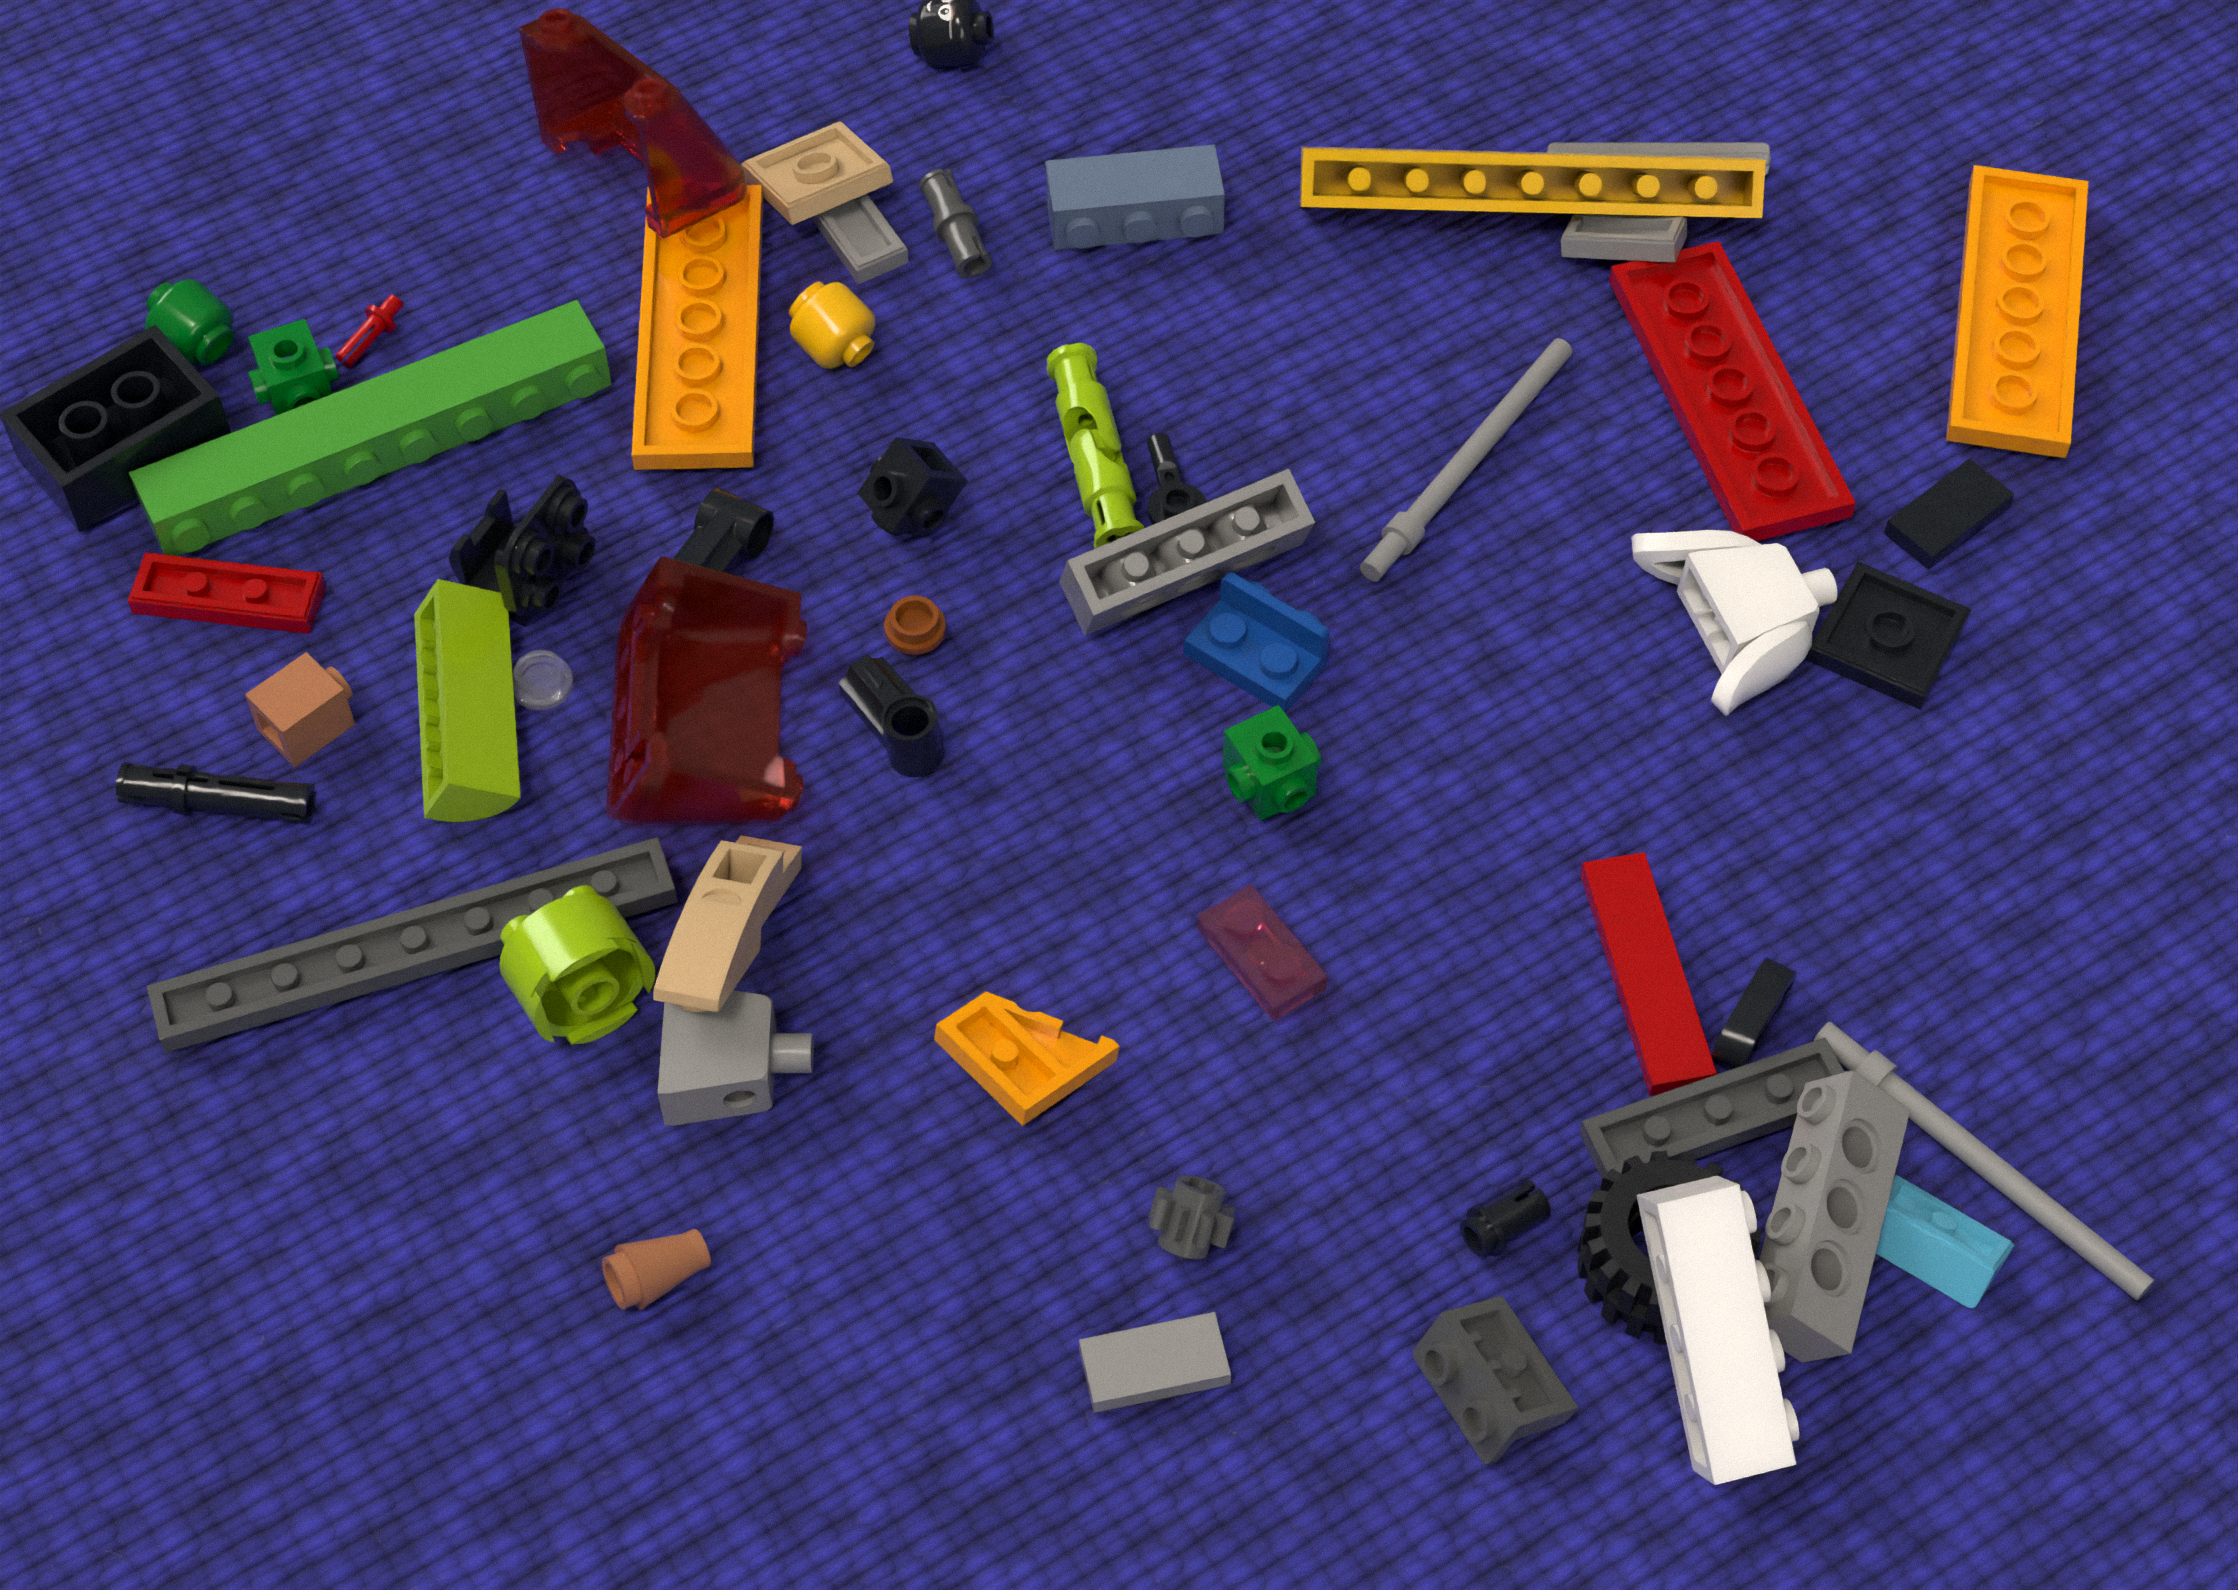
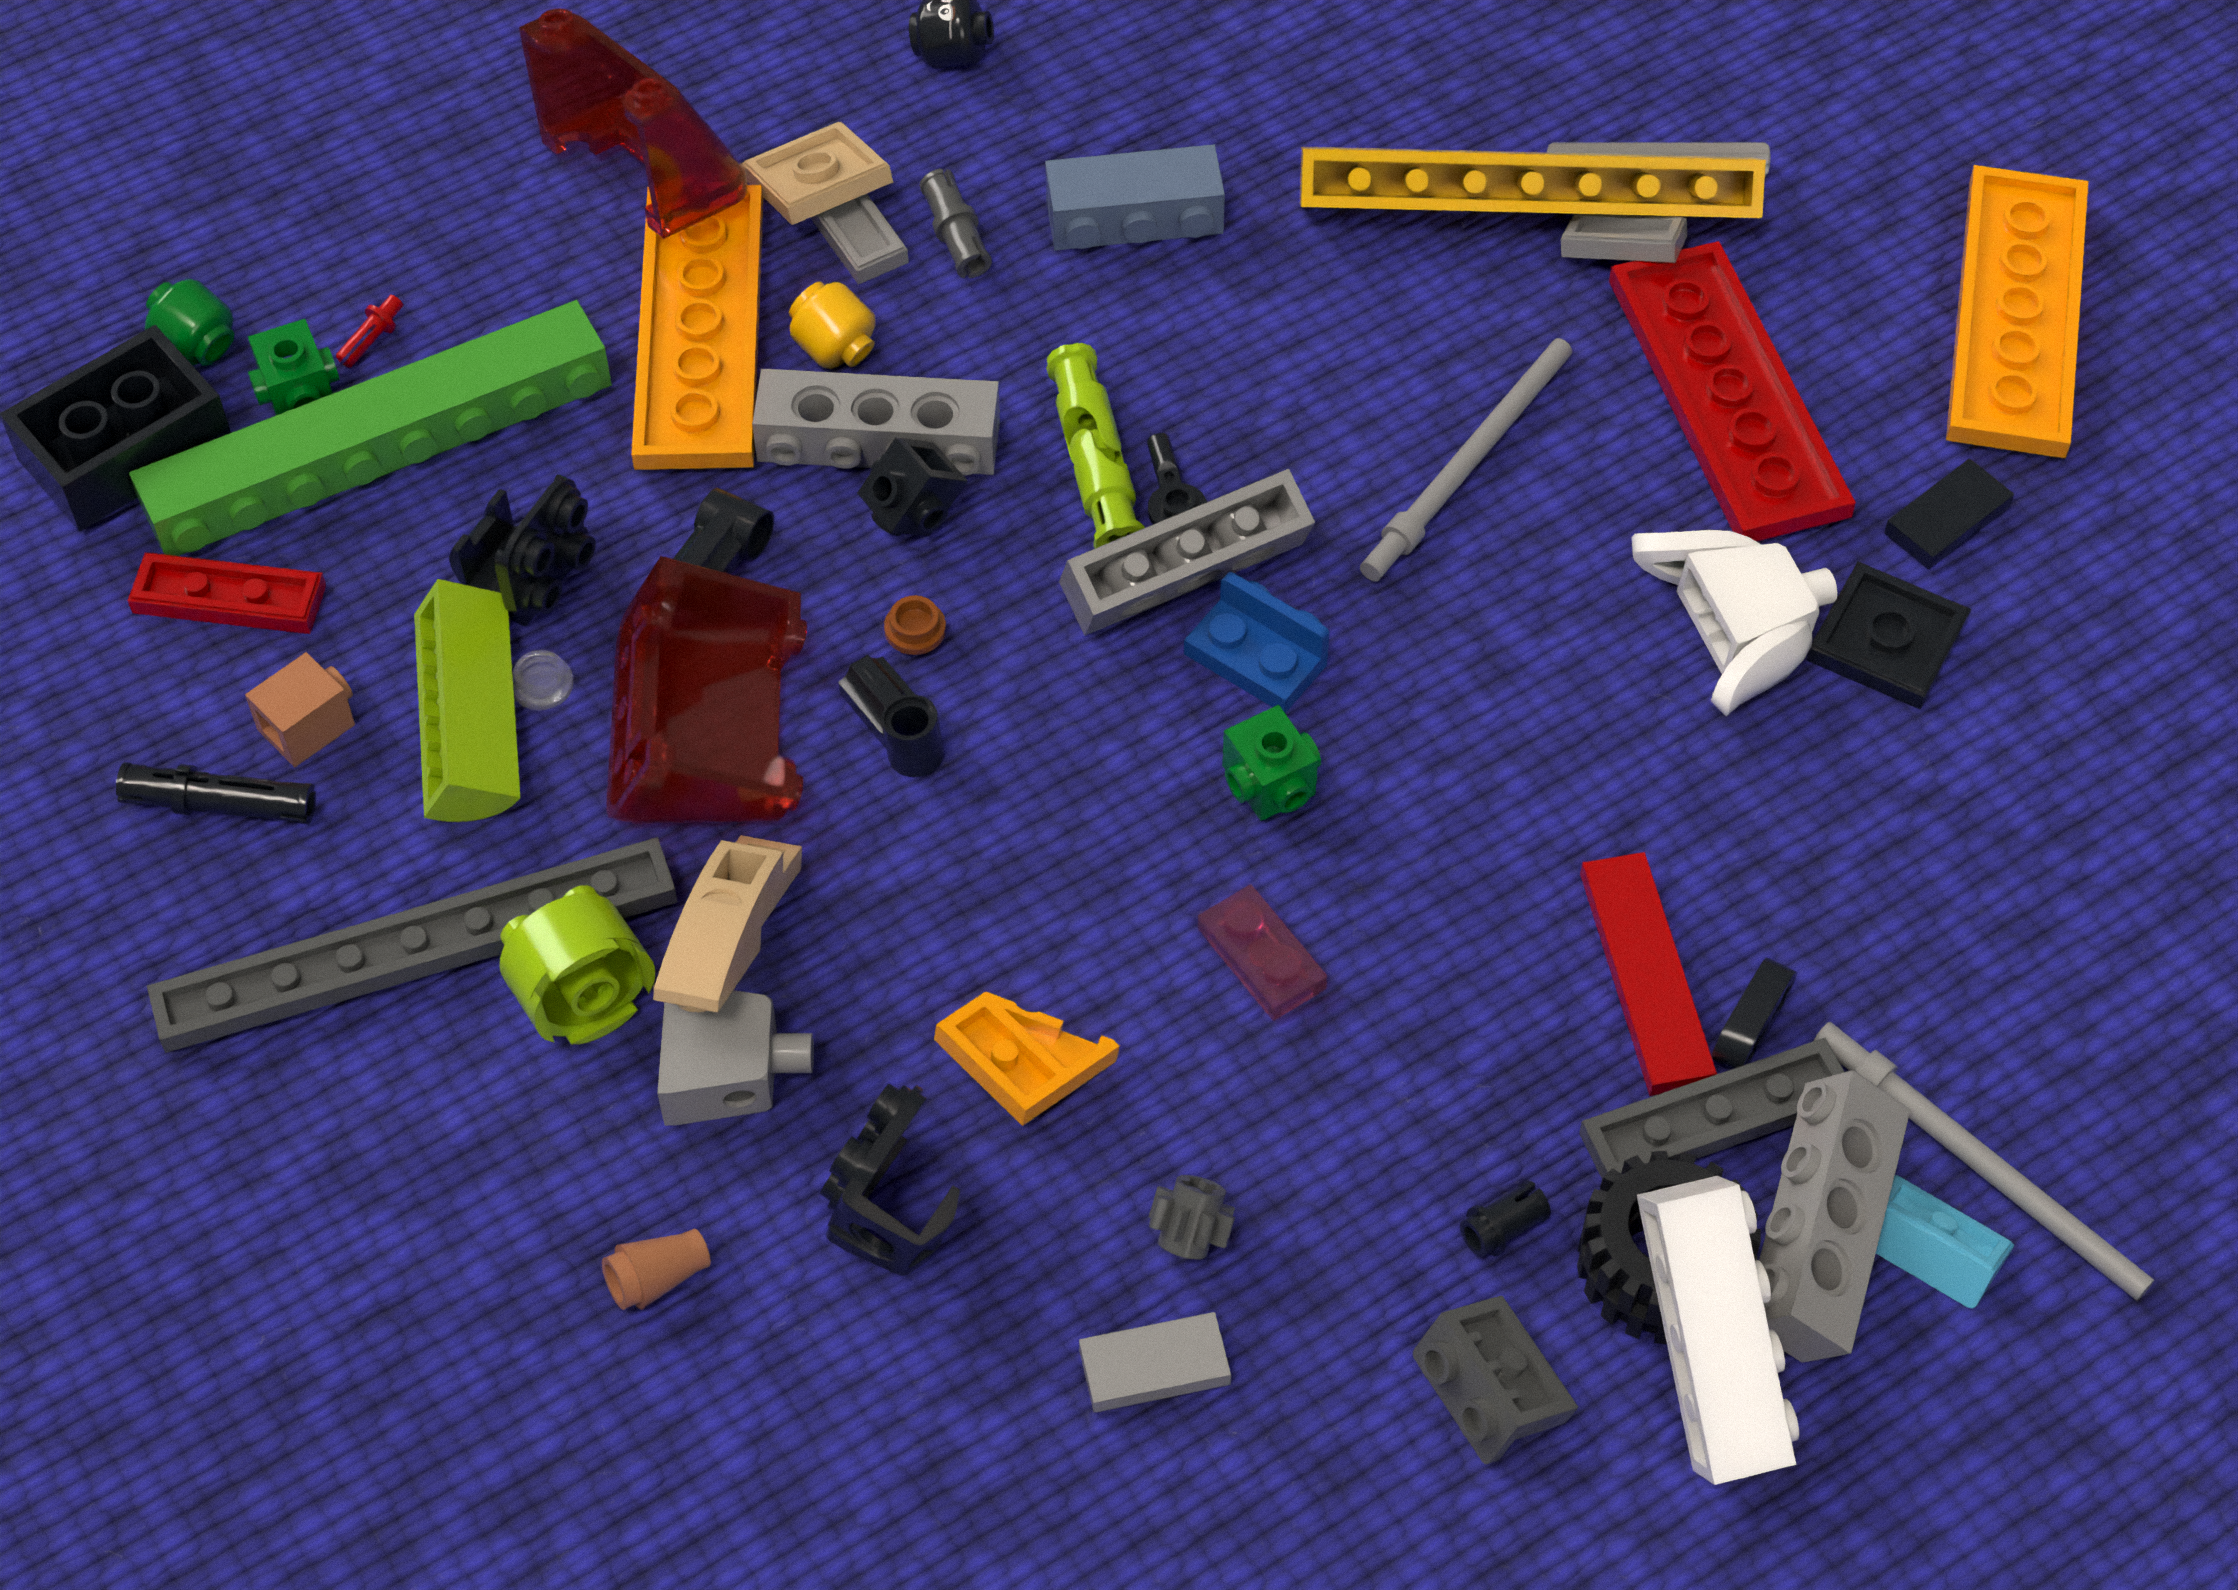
none -> light grey brick [752,368,1000,475]
none -> black piece [820,1083,960,1276]

